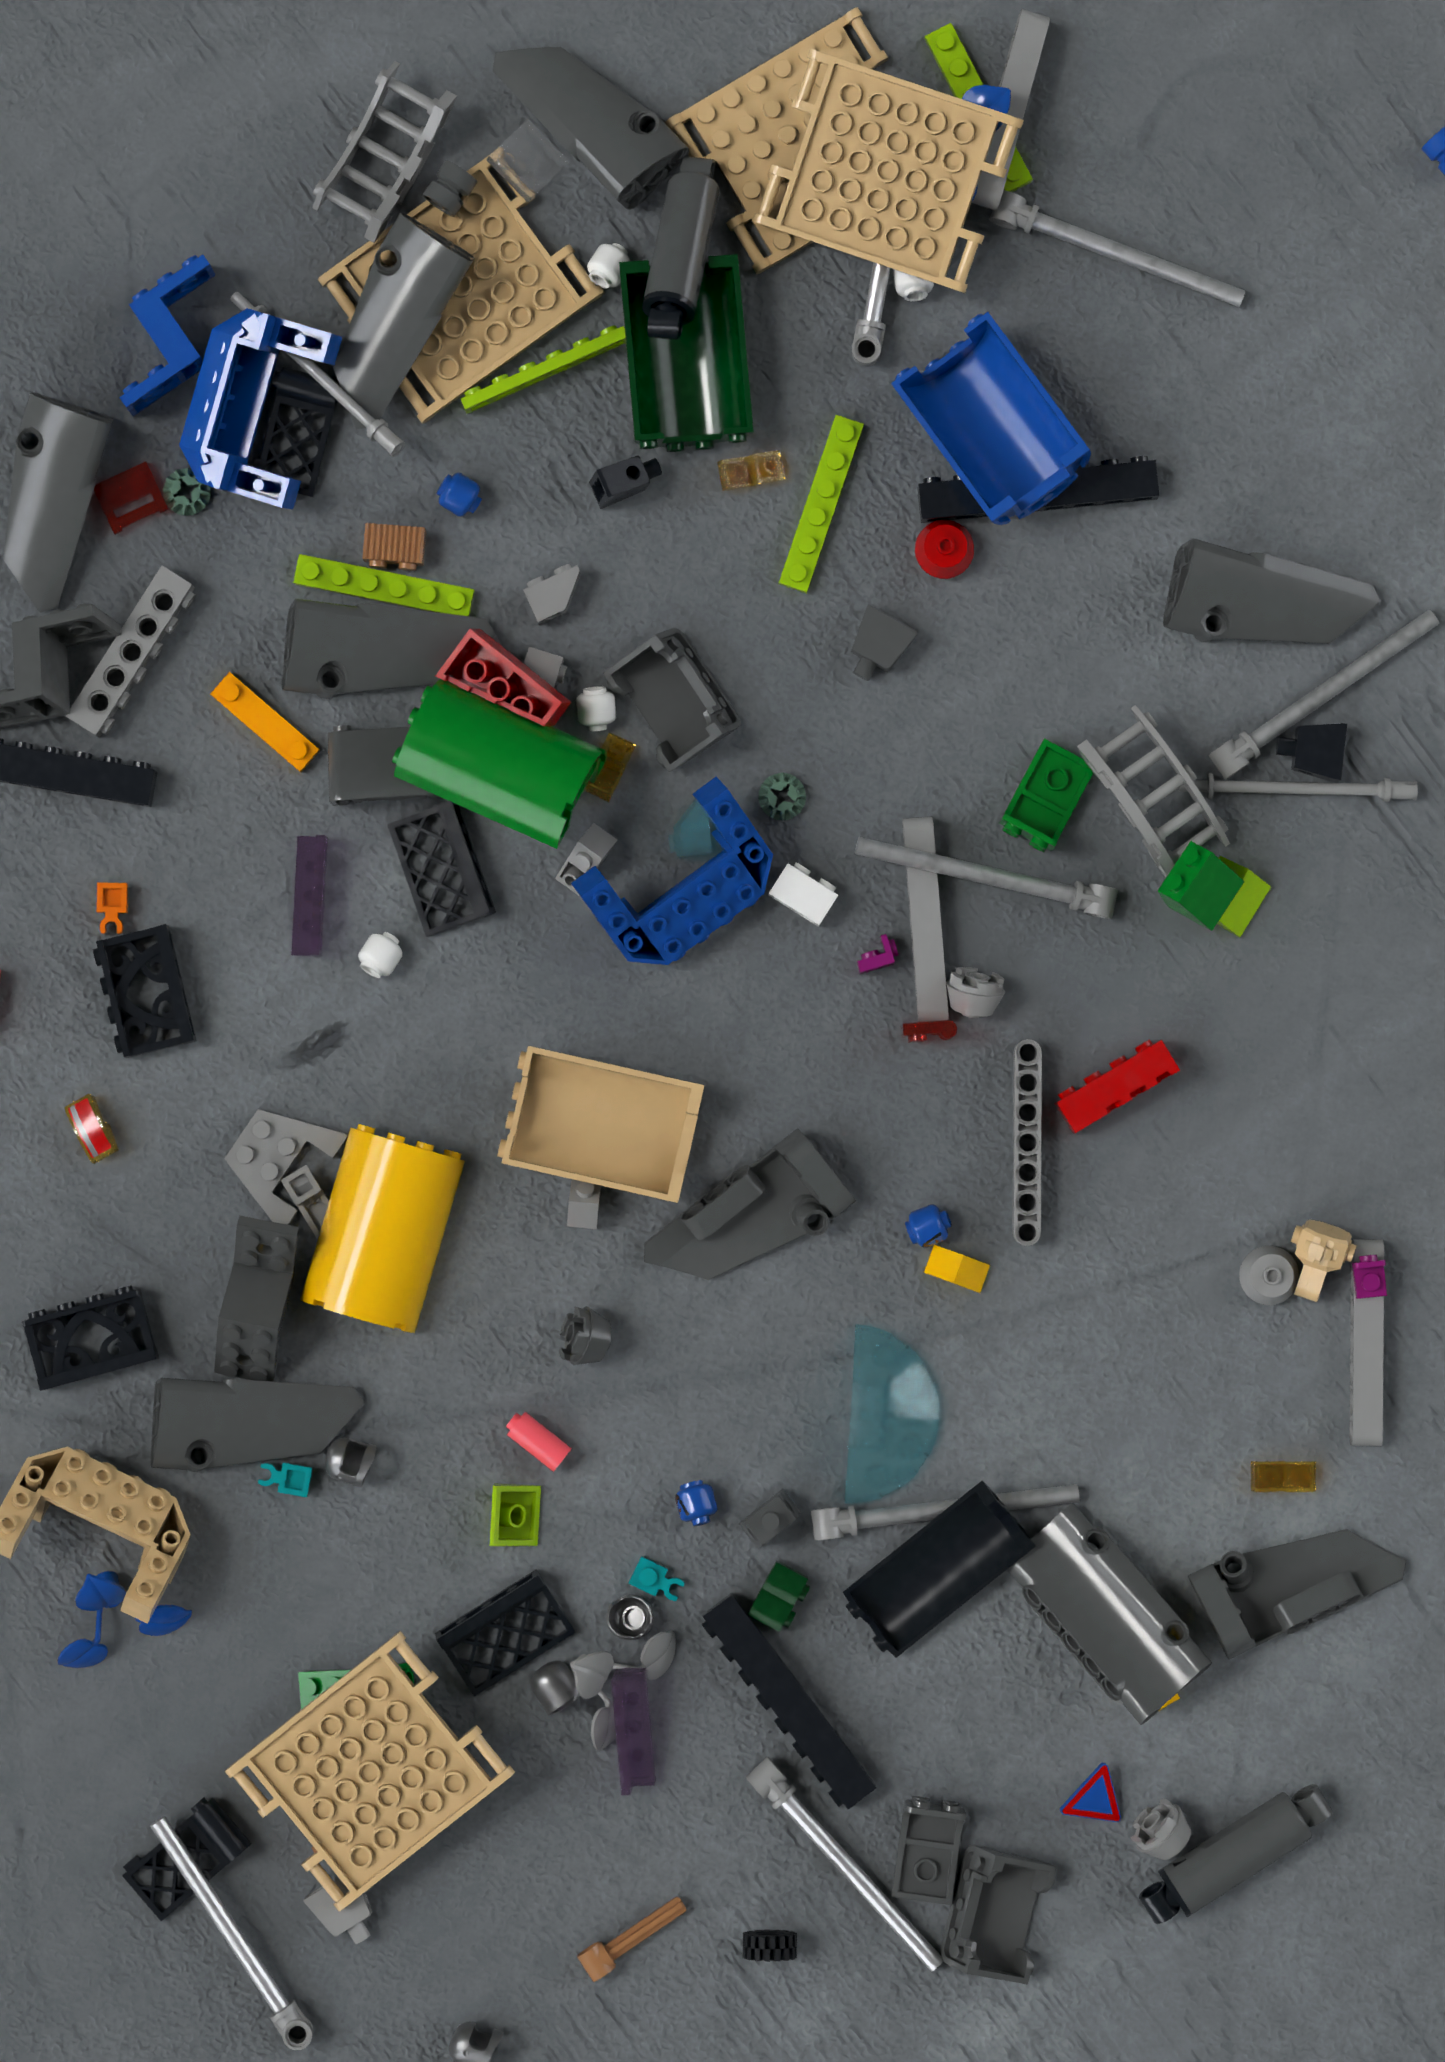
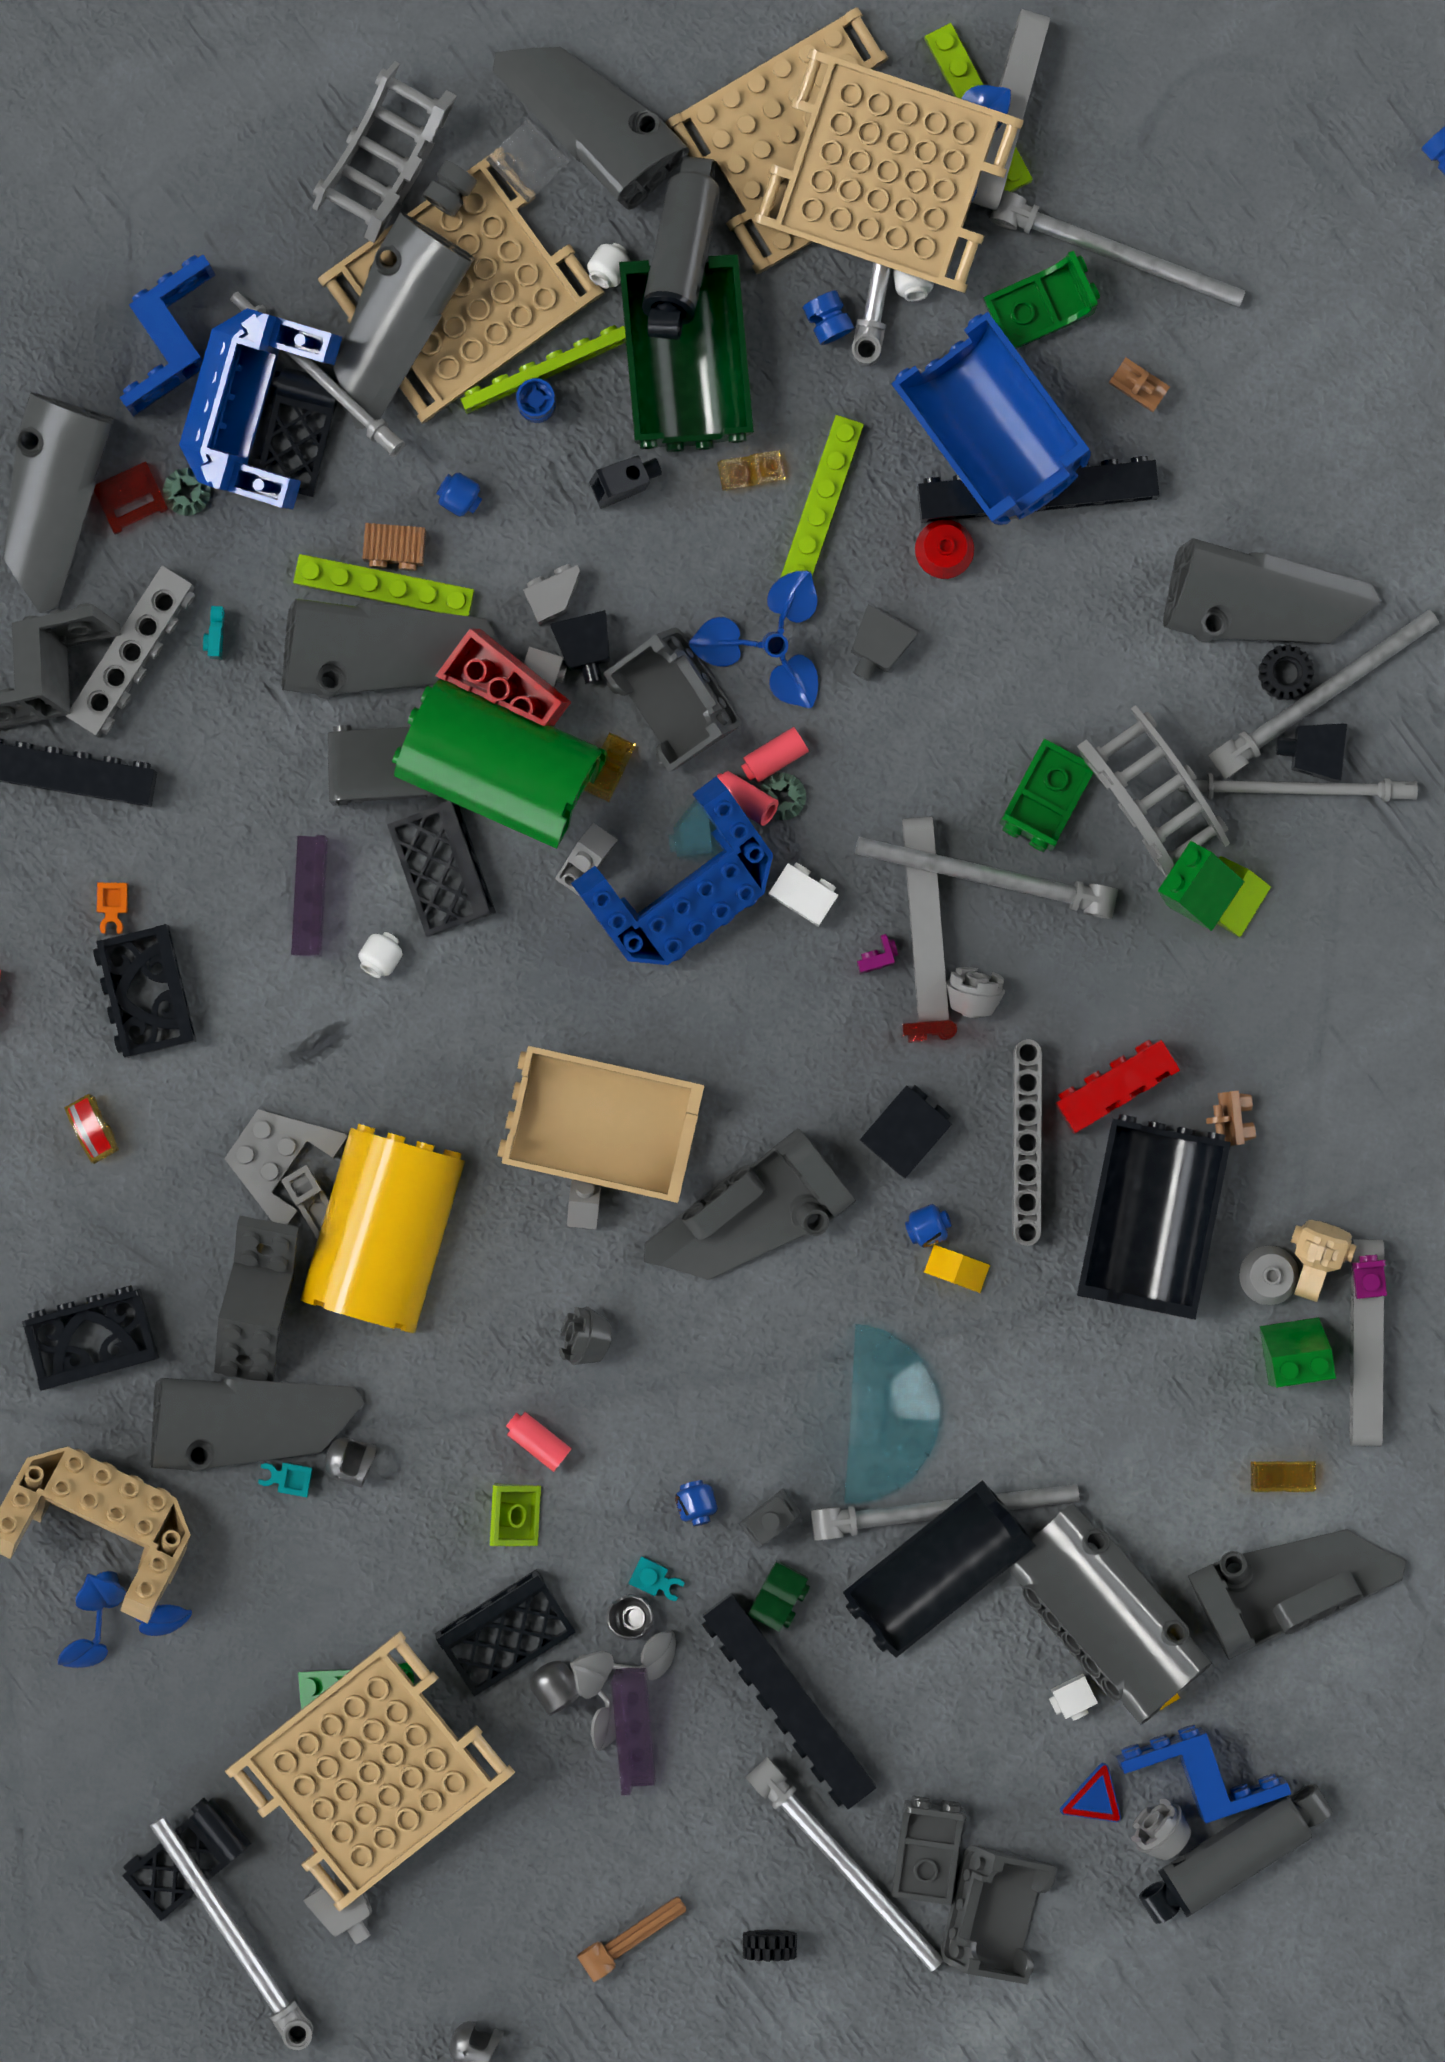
light orange plate [210,672,320,773] -> none
white head [576,686,616,731] -> none
none -> teal plate [203,606,225,660]
none -> blue wheel [516,378,556,423]
none -> black torso [550,610,610,684]
none -> blue plant [689,570,818,708]
none -> coral brick [717,771,778,826]
none -> coral brick [741,727,809,783]
none -> blue wheel [802,290,855,345]
none -> black brick [859,1085,952,1179]
none -> green bracket [983,250,1100,349]
none -> white brick [1049,1674,1098,1721]
none -> black cylinder [1077,1114,1231,1320]
none -> medium nougat hips [1109,357,1170,412]
none -> blue bracket [1116,1725,1291,1824]
none -> medium nougat hips [1206,1091,1256,1146]
none -> black tyre [1258,645,1314,700]
none -> green slope [1259,1317,1336,1388]

